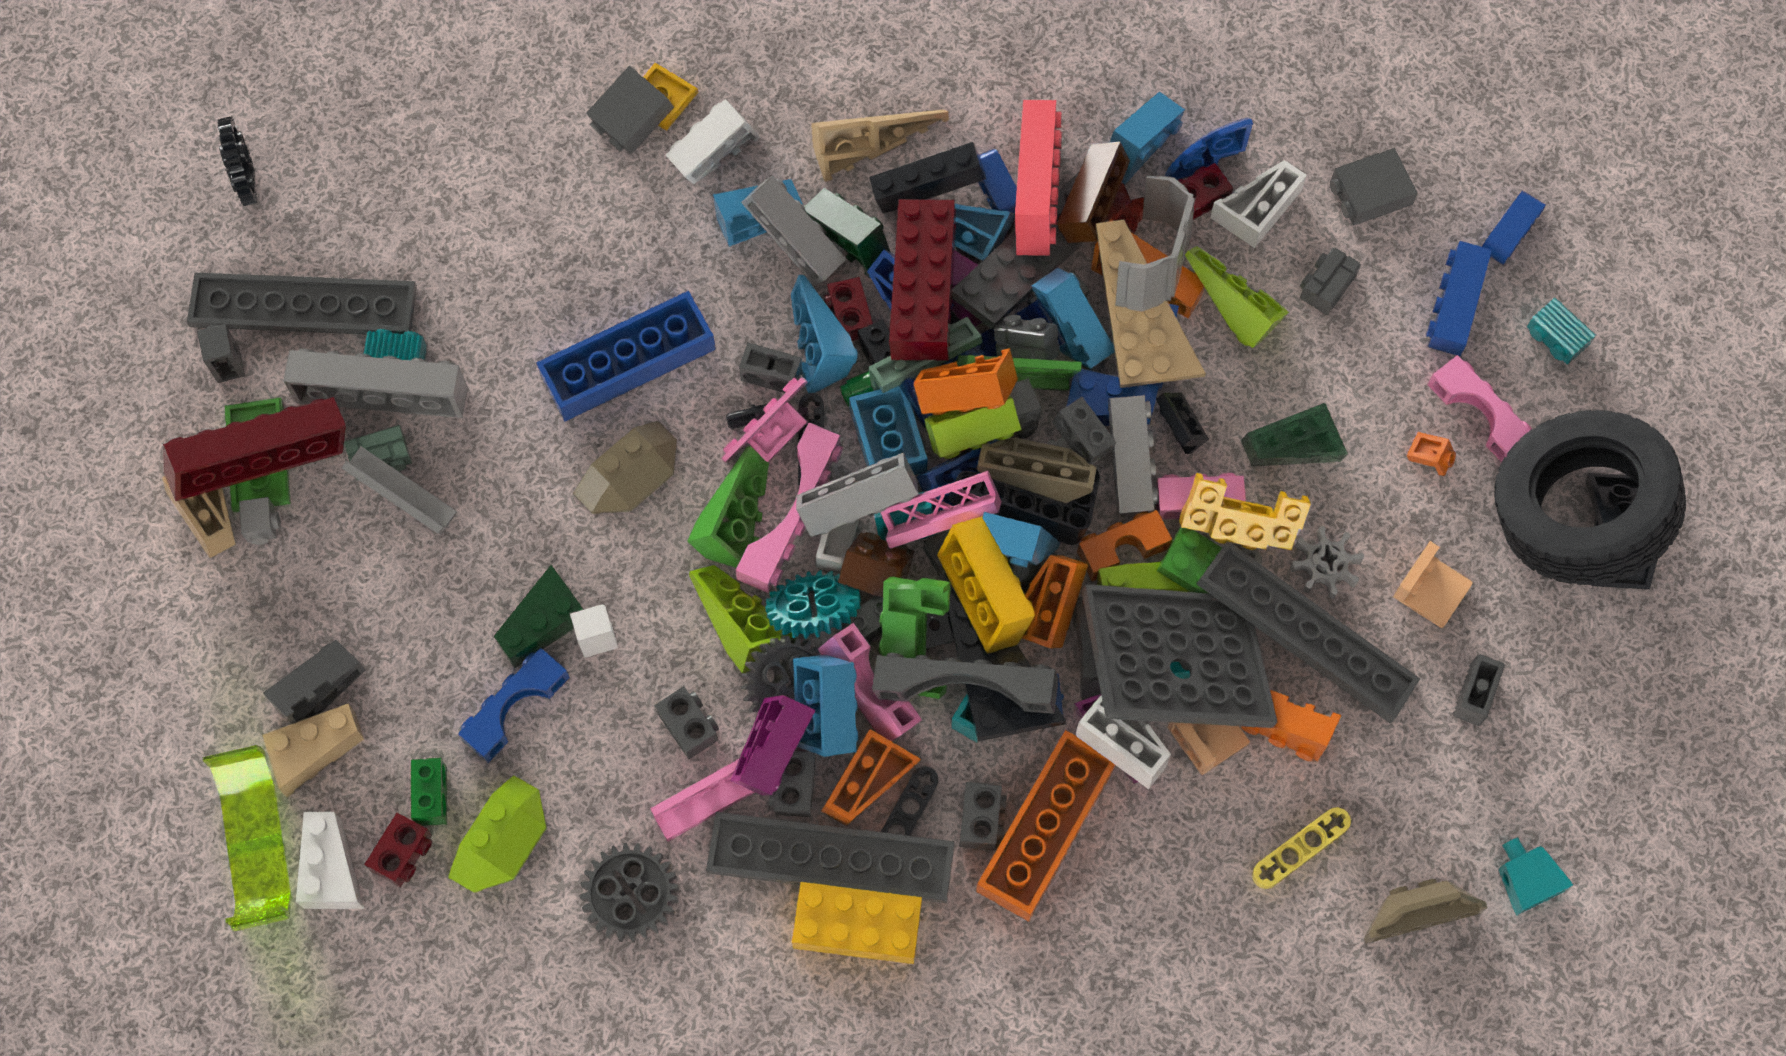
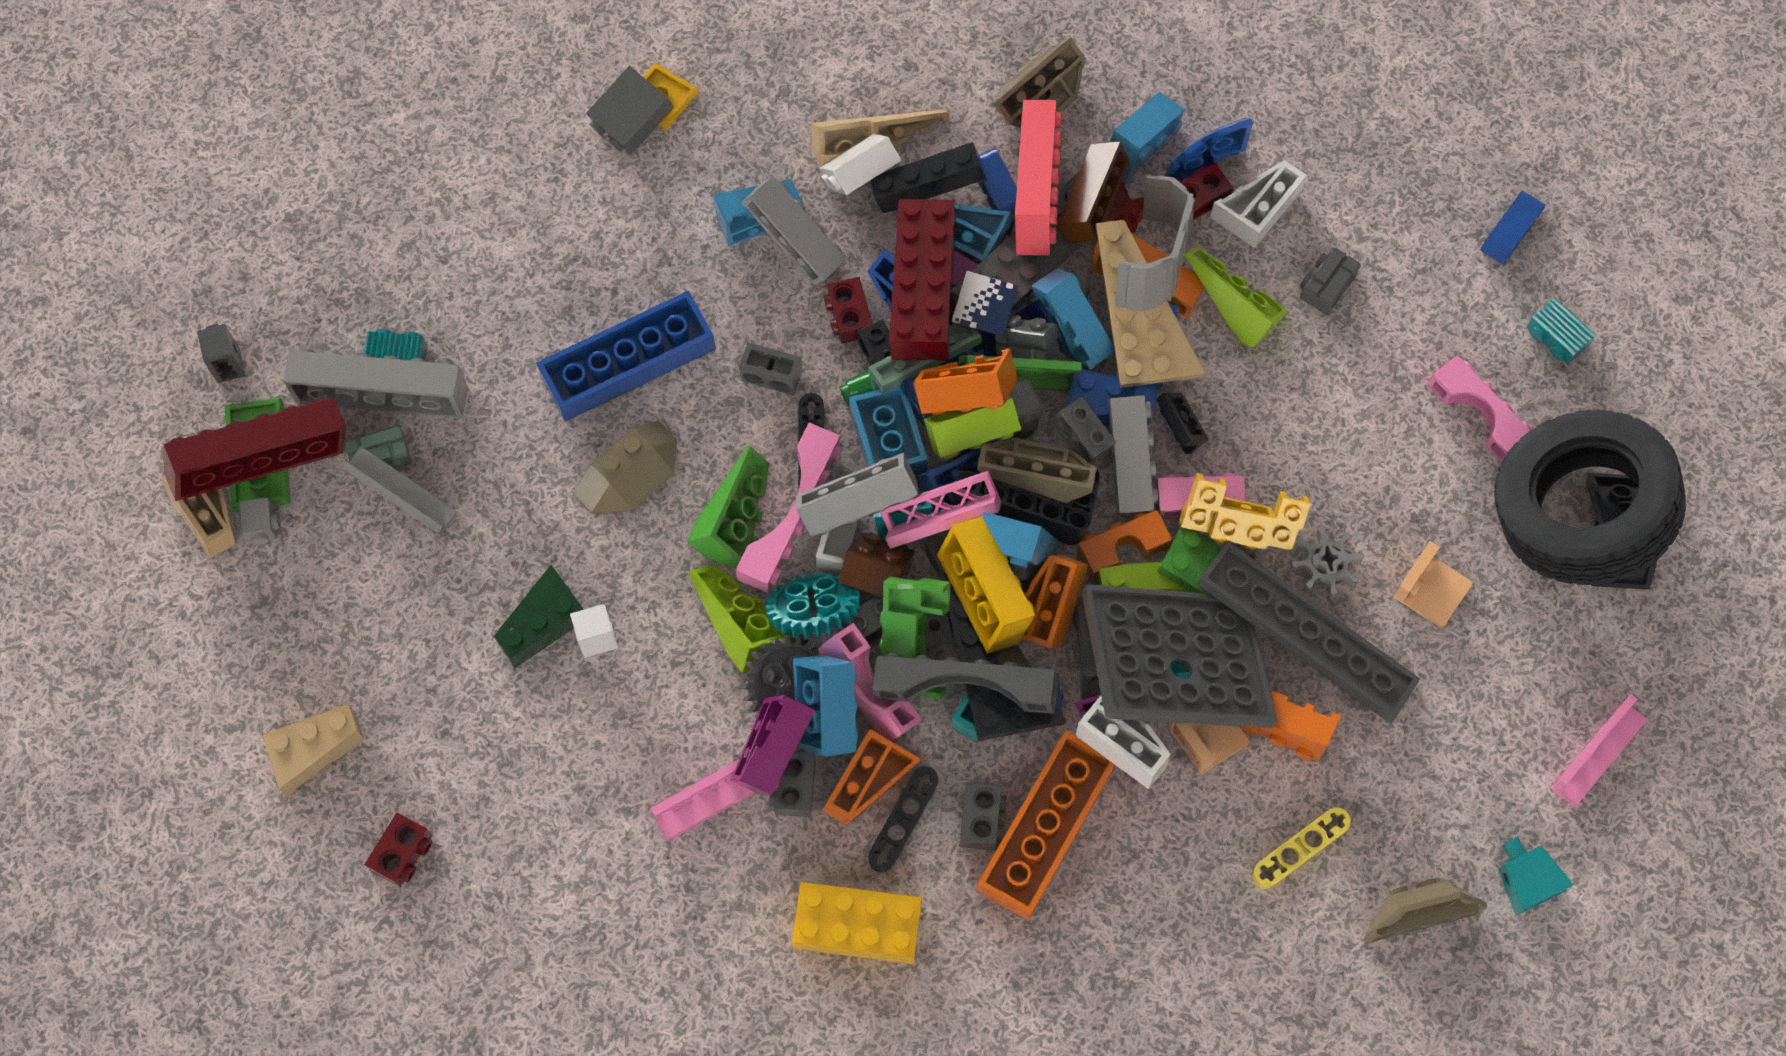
dark grey plate [187,272,417,334] -> none
clear neon green windscreen [202,745,292,932] -> none
black gear [217,116,258,206] -> none
dark grey wedge [263,640,366,724] -> none
white wedge [296,812,364,909] -> none
green brick [411,757,447,826] -> none
lime wedge [448,775,547,893] -> none
blue arch [458,648,570,763] -> none
dark grey gear [579,843,679,943] -> none
dark grey brick [654,686,719,760] -> none
white wedge [666,99,761,185] -> none
dark grey plate [706,812,955,903] -> none
bright pink bracket [721,377,808,463] -> none
black axle [726,400,778,429] -> none
dark azure wedge [791,275,858,393] -> none
wedge [804,188,891,278] -> none
clear green wedge [1241,403,1348,466] -> none
dark grey brick [1330,148,1418,226] -> none
orange bracket [1407,432,1456,476] -> none
blue brick [1426,241,1492,356] -> none
dark grey brick [1453,654,1505,726] -> none
none -> white brick [819,134,902,195]
none -> sticker [952,271,1018,336]
none -> dark tan wedge [993,37,1086,127]
none -> bright pink fence [1551,694,1648,807]

